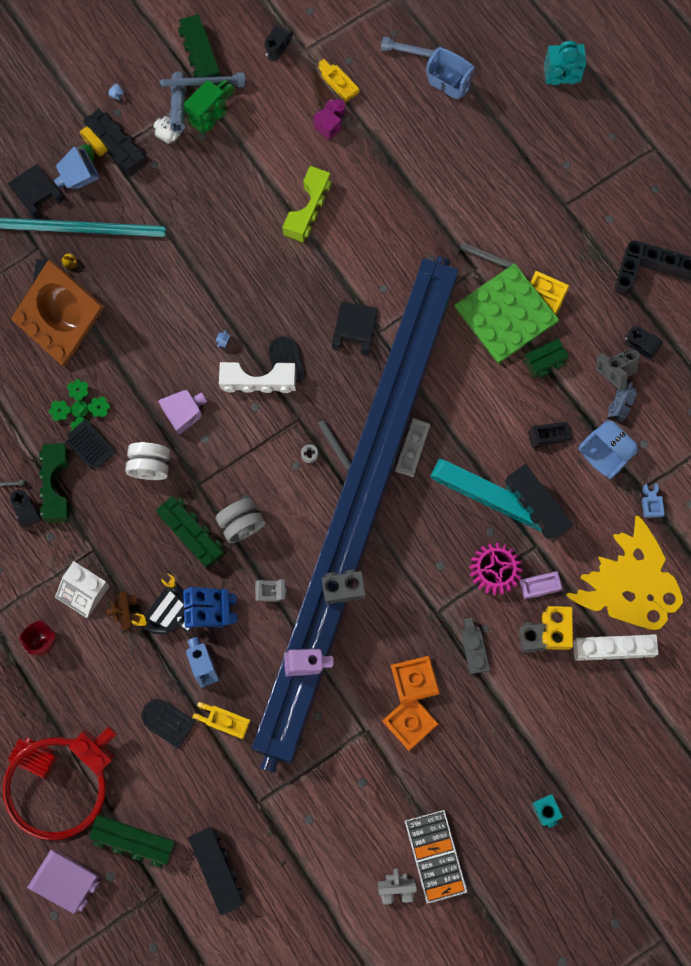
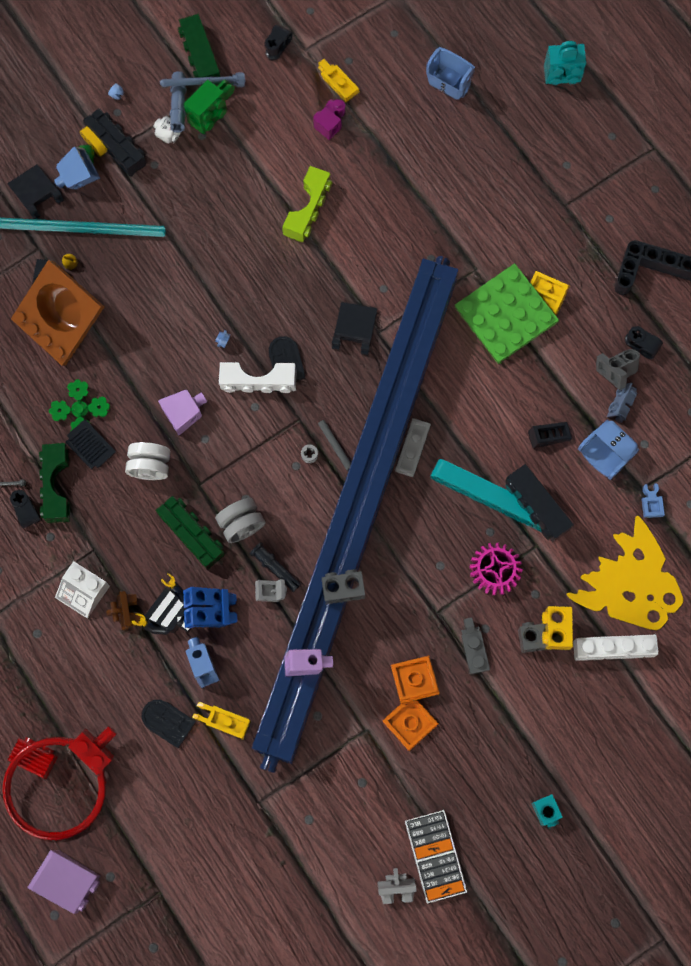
dark red helmet [19,620,55,656] -> none
dark green brick [89,815,177,868] -> none
black brick [188,826,246,916] -> none
sand blue piece [381,36,464,59] -> none
dark grey bar [460,243,514,268] -> none
lavender tile [519,571,563,600] -> none
dark green brick [523,339,569,379] -> none
none -> black pin [249,542,302,593]

